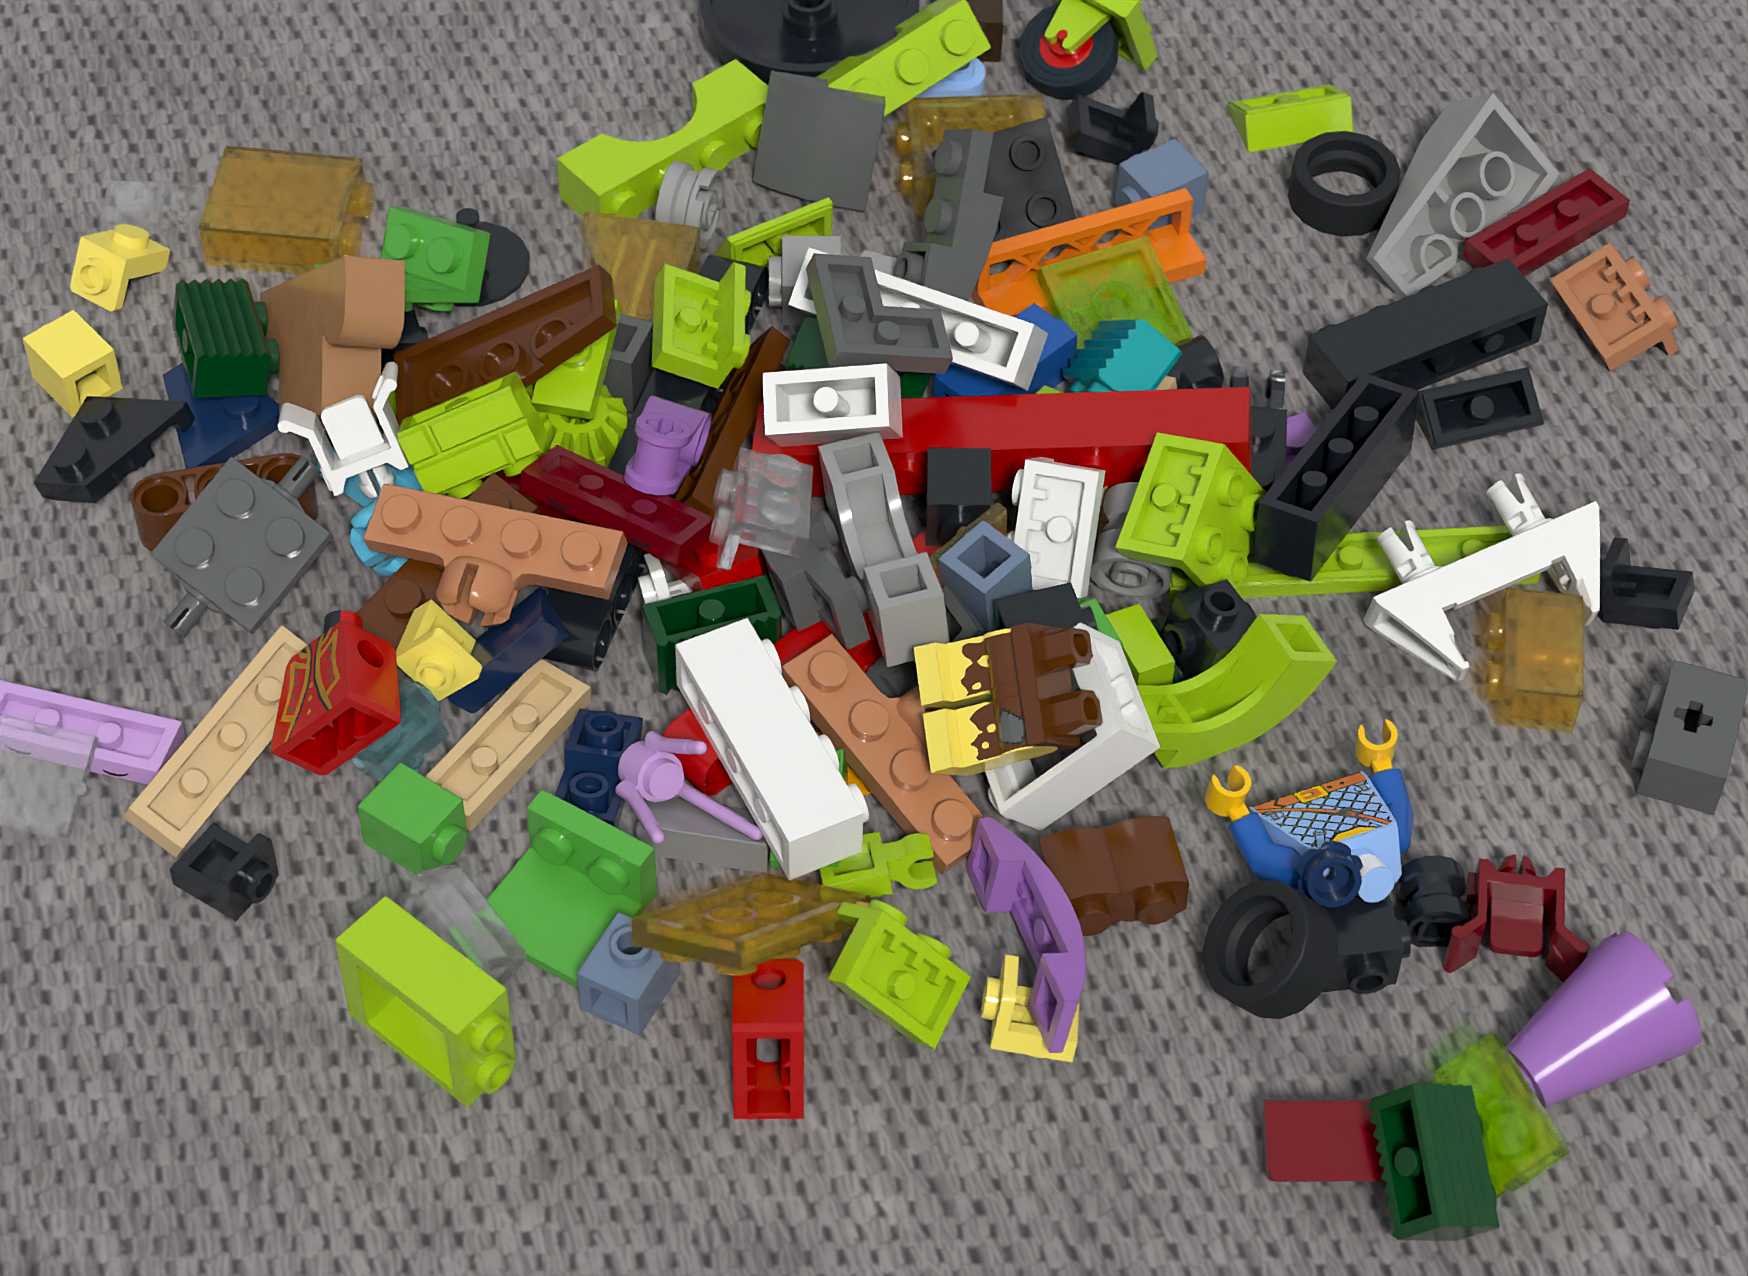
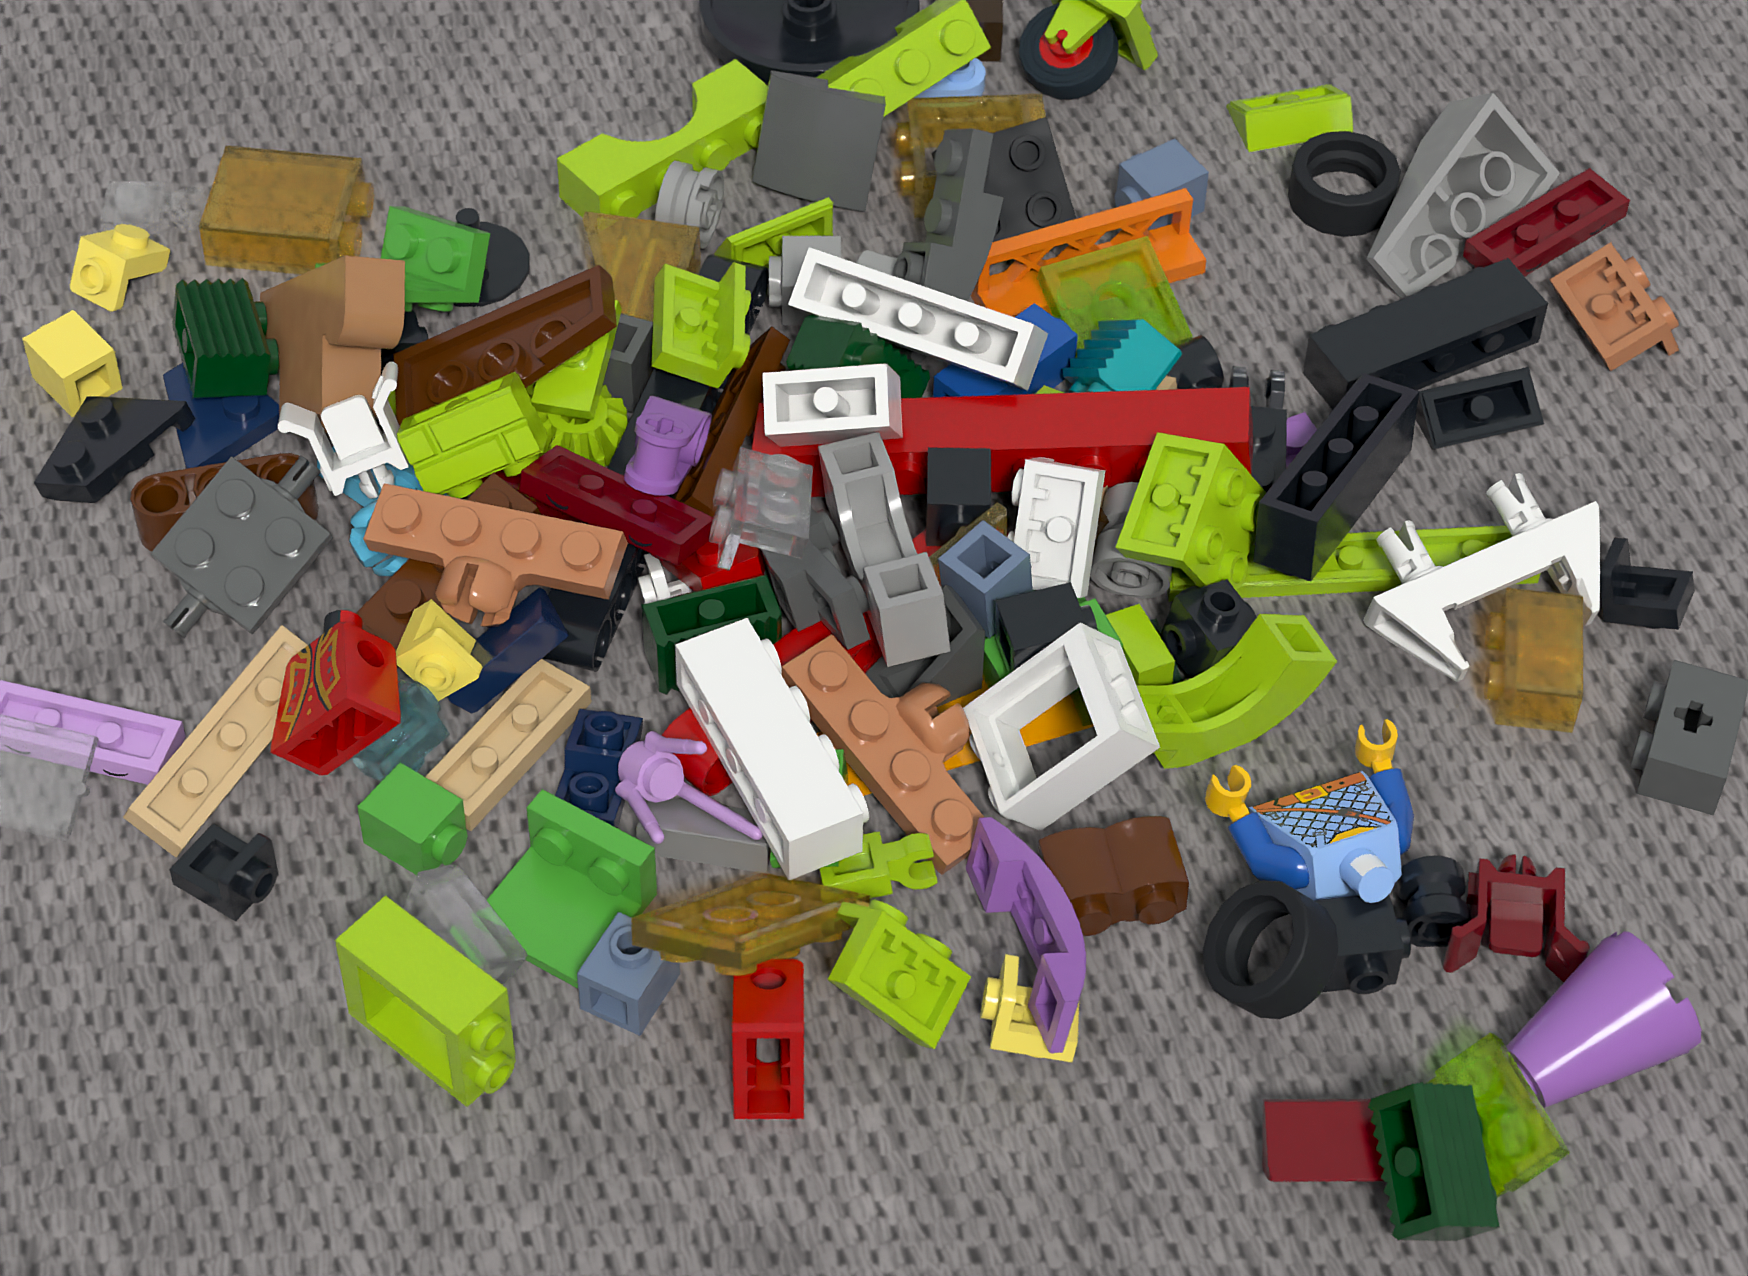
dark grey plate [806,253,953,374] -> none
hips [913,622,1103,776] -> none
black bracket [1066,91,1159,165] -> none
dark blue plate [1297,841,1363,908] -> none

